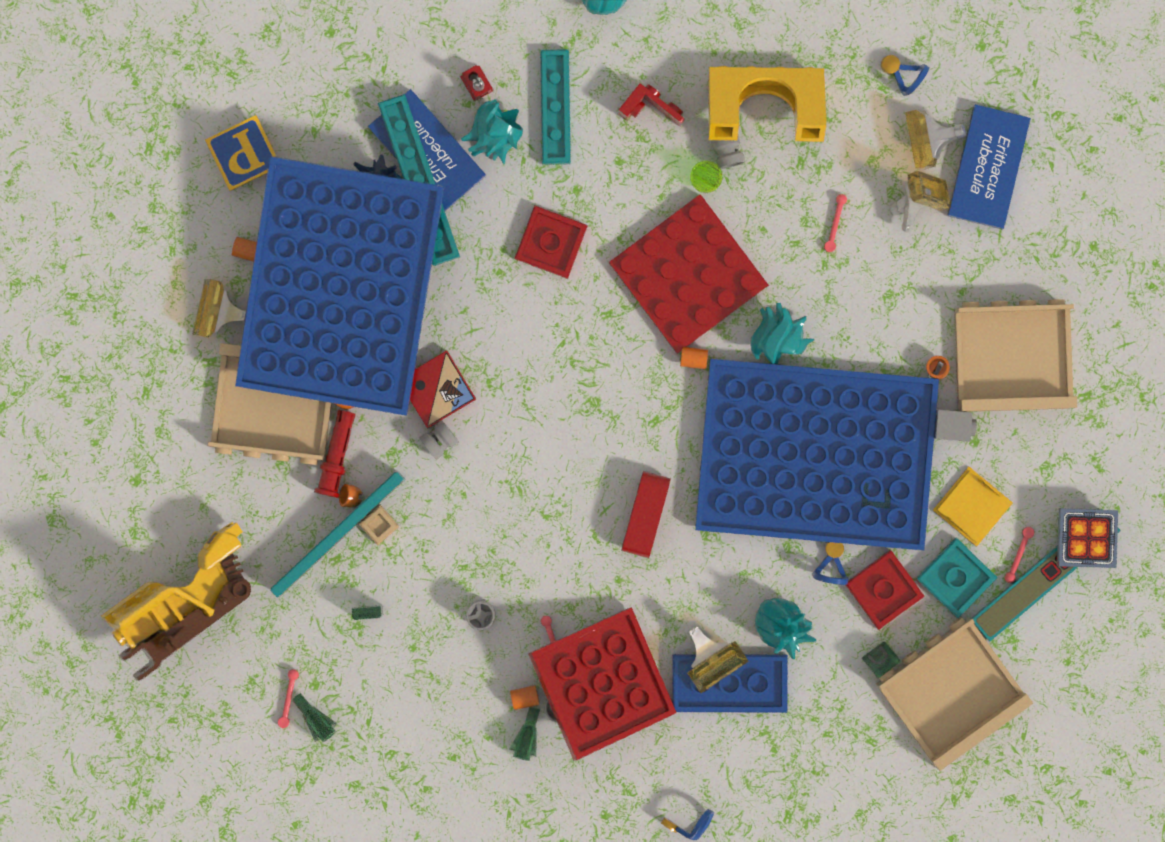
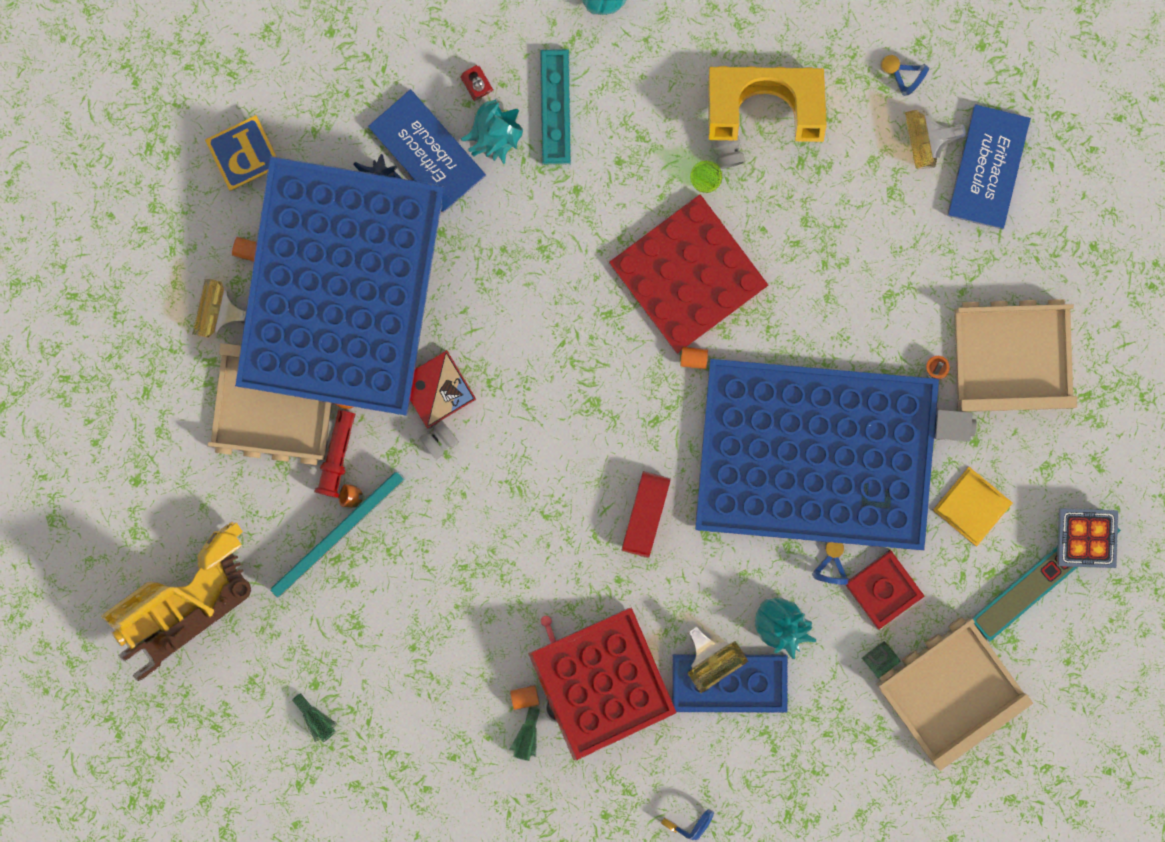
coral hinge [278,669,299,728] -> none
clear green tile [352,605,384,620] -> none
tan tile [359,505,400,545] -> none
teal tile [378,94,460,266] -> none
light grey wheel [466,600,496,630] -> none
red tile [514,205,588,279] -> none
red bracket [618,83,685,126] -> none
teal hair [750,303,815,364] -> none
coral hinge [824,194,847,252] -> none
clear yellow piece [890,171,951,233] -> none
teal tile [916,537,998,618] -> none
coral hinge [1005,527,1034,583] -> none

